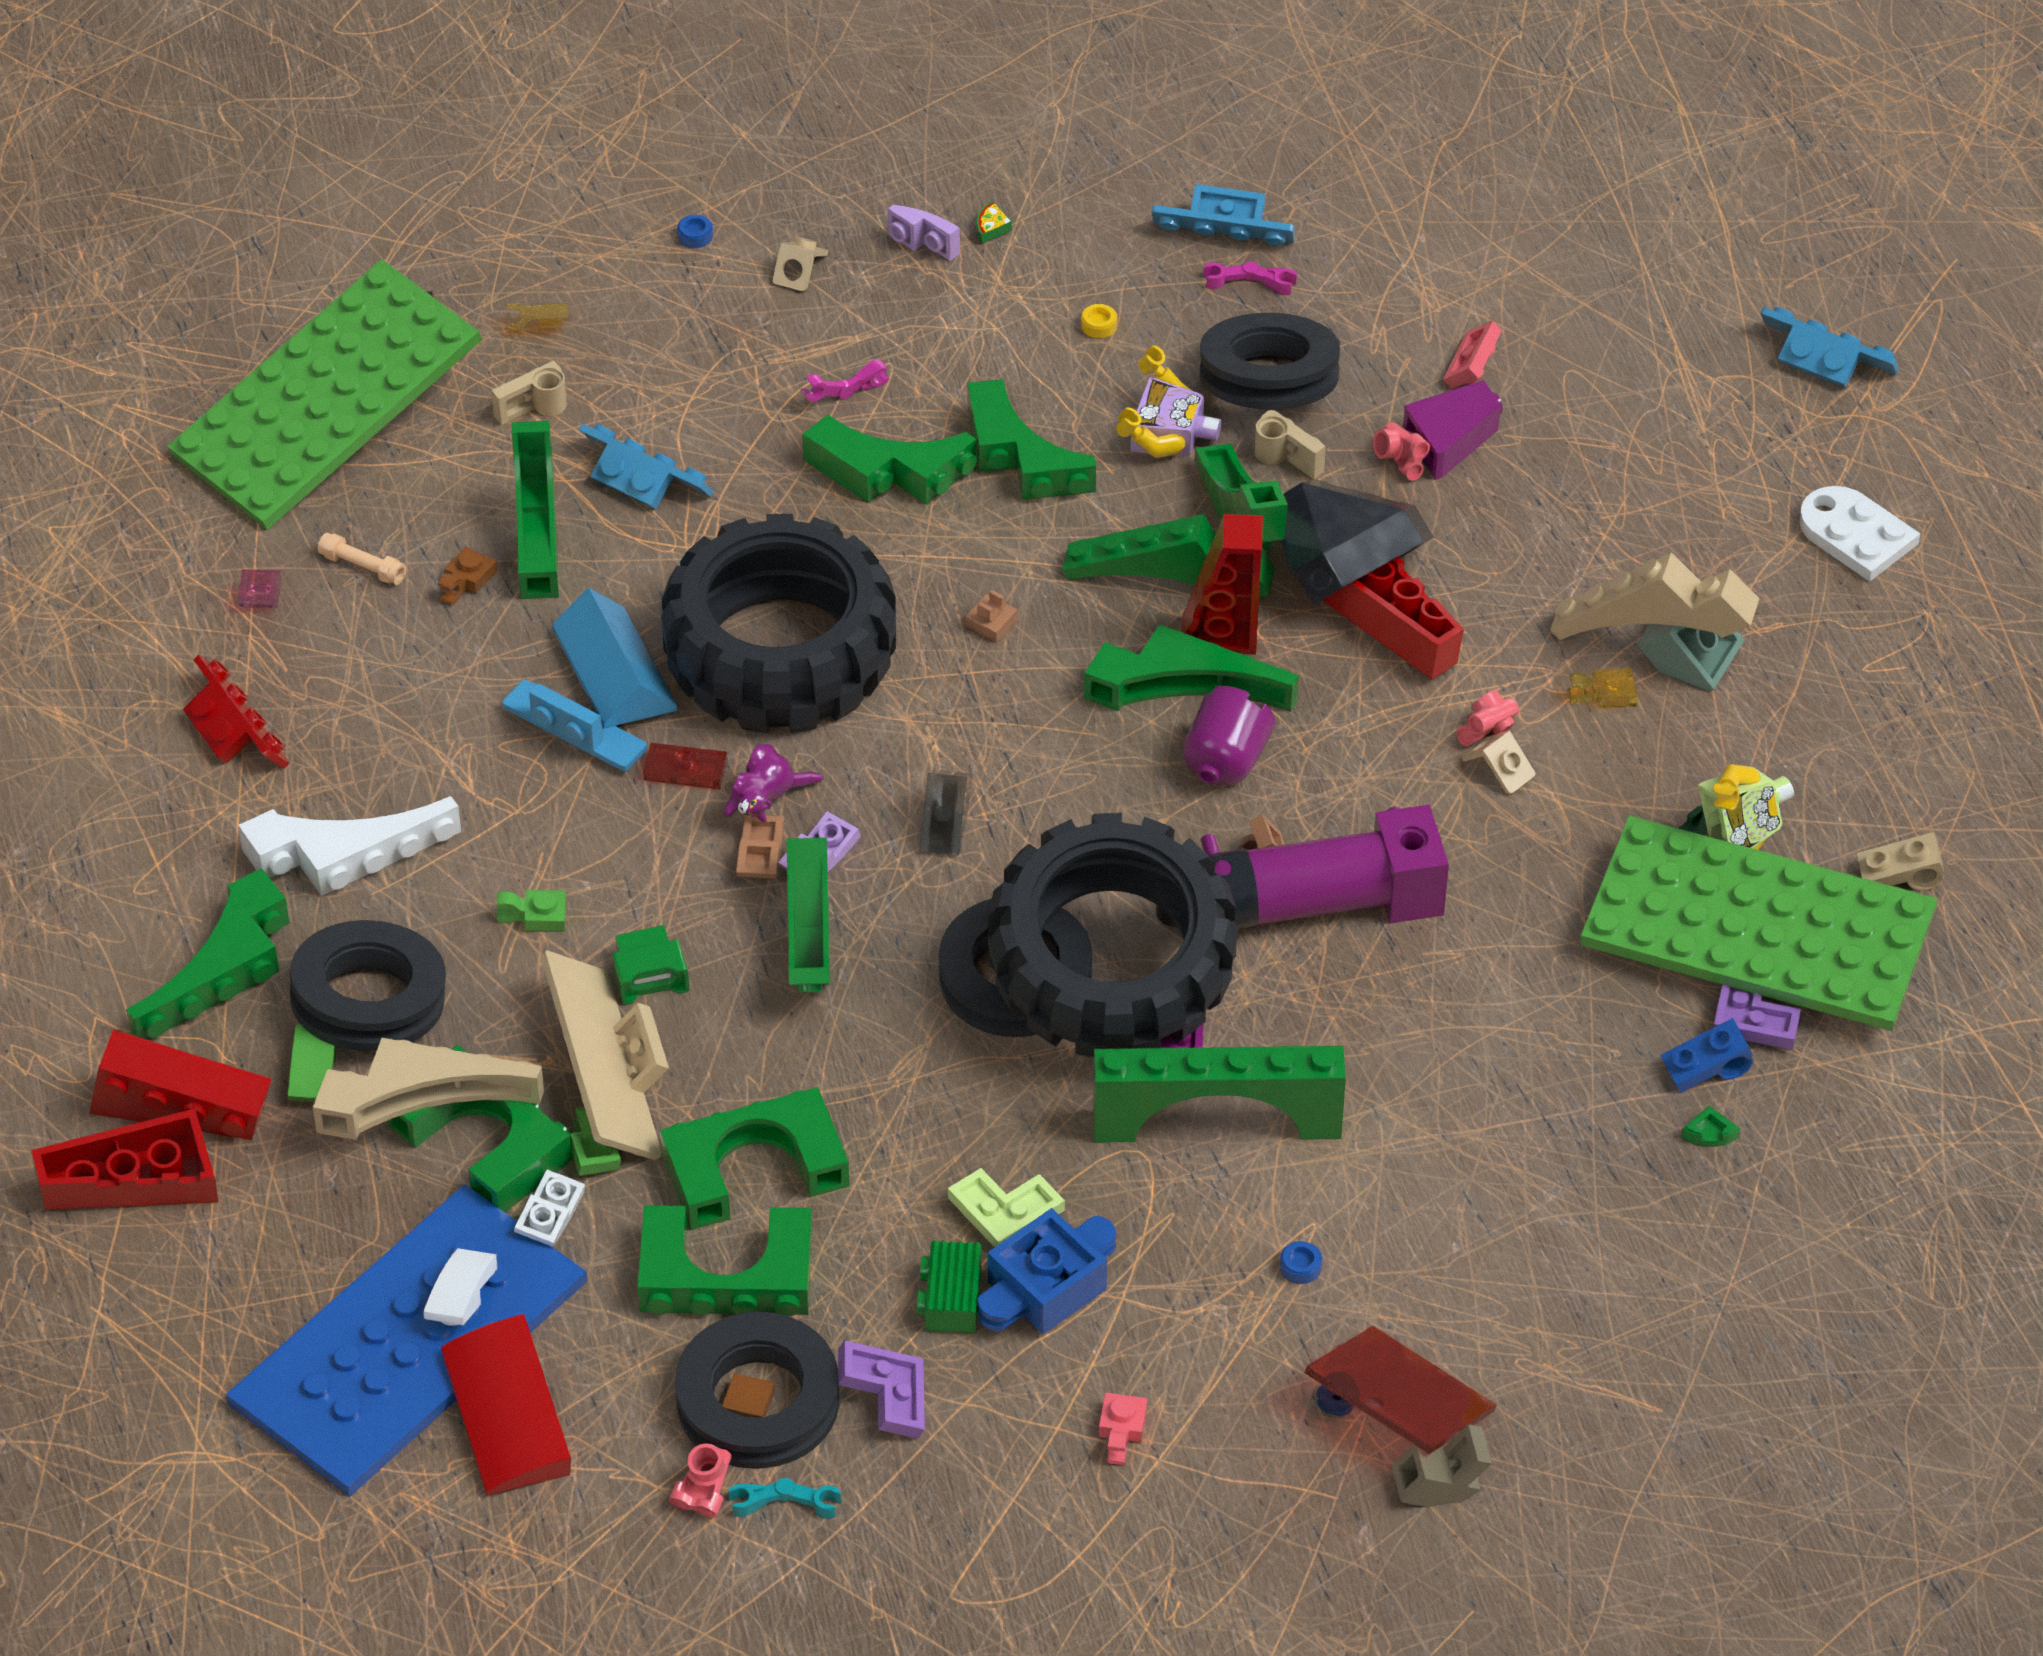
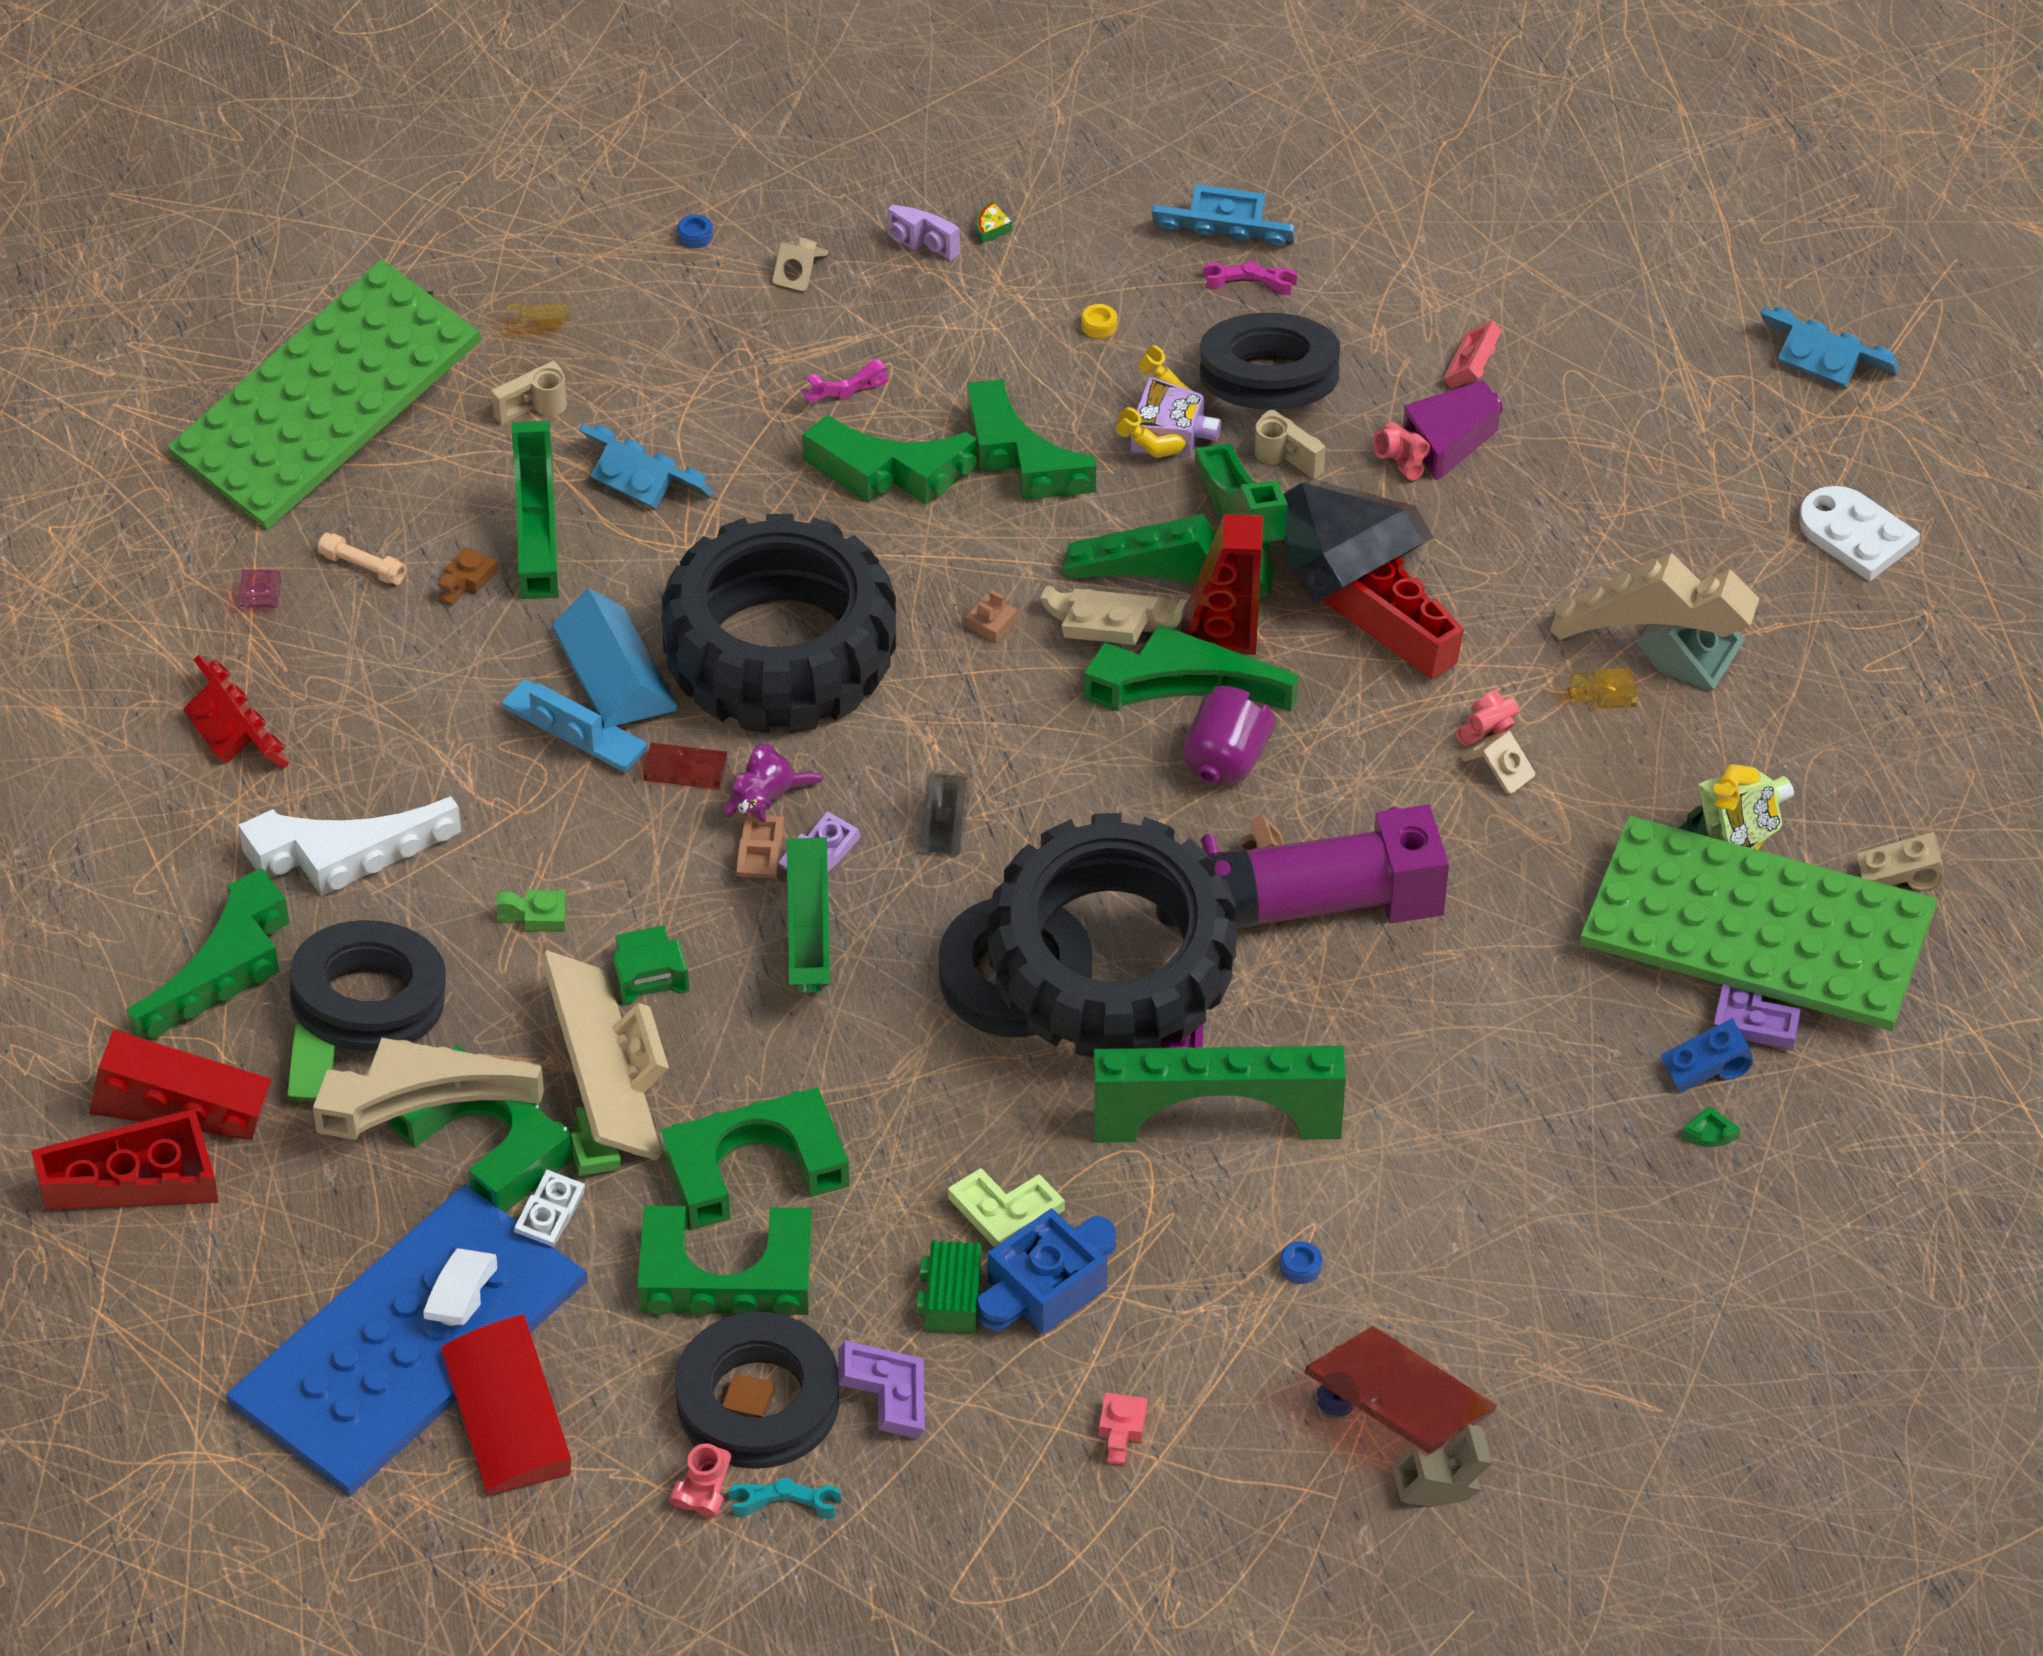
none -> tan plate [1040,586,1188,645]

